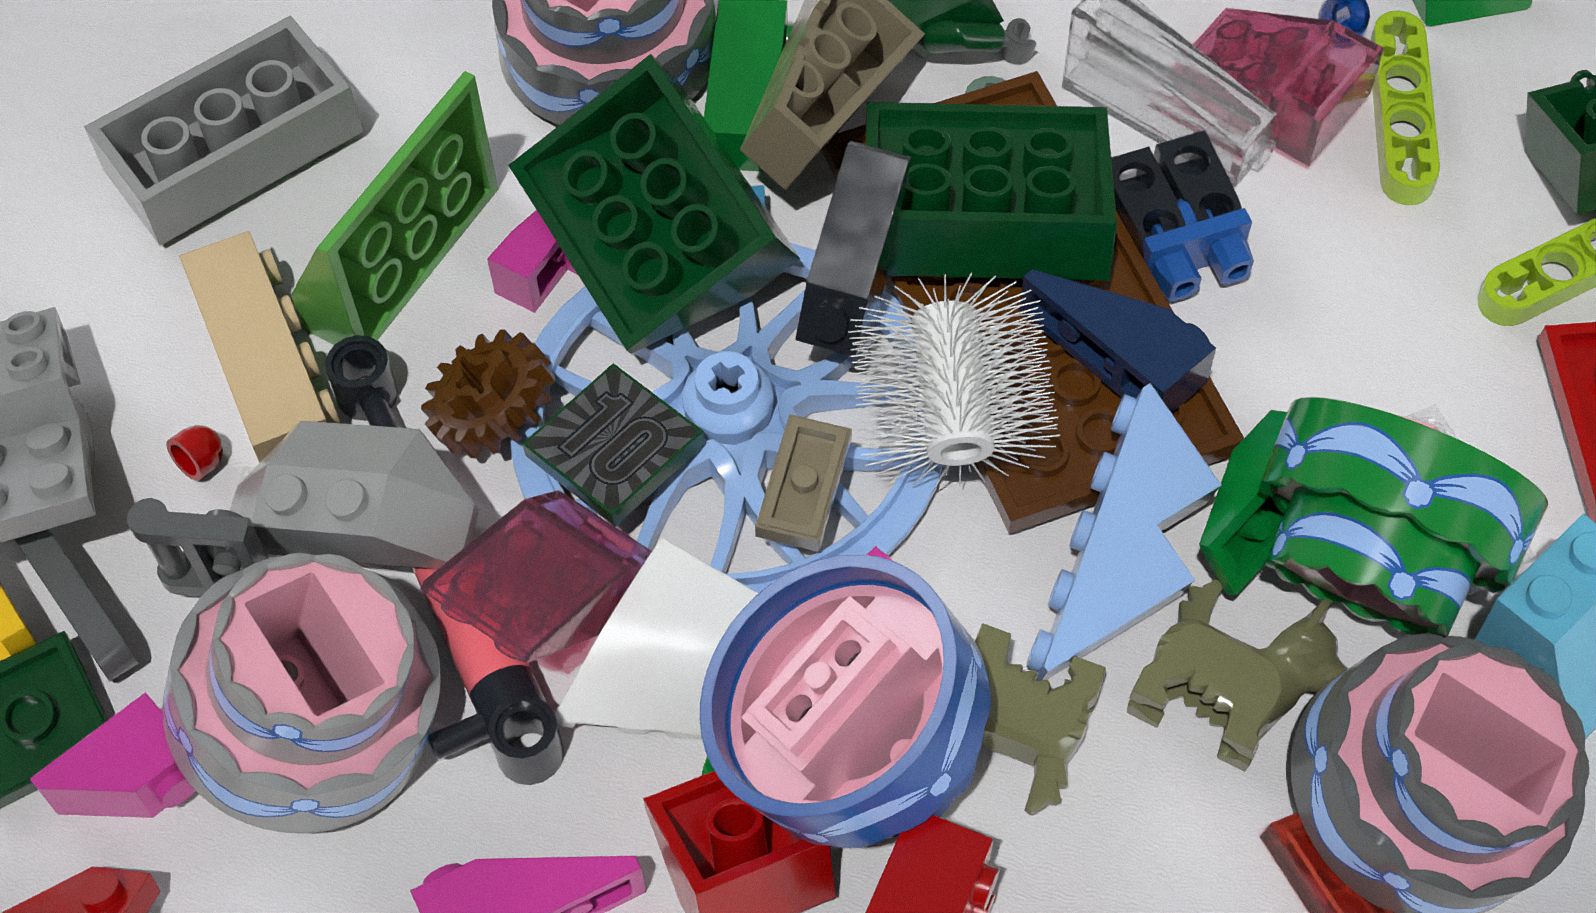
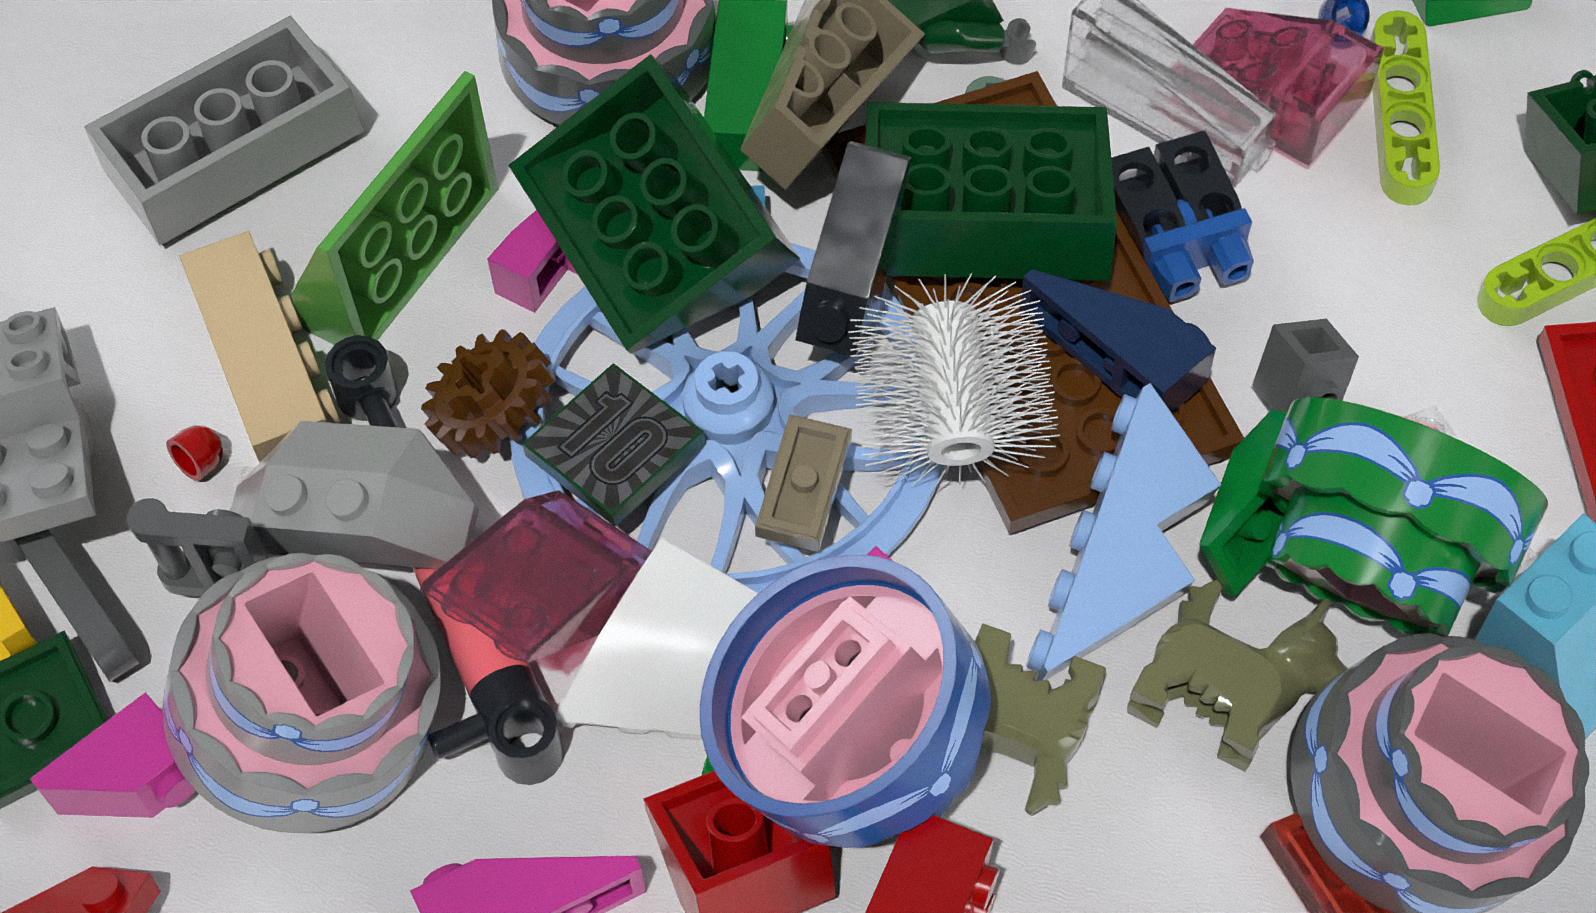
none -> dark grey brick [1252,318,1359,412]

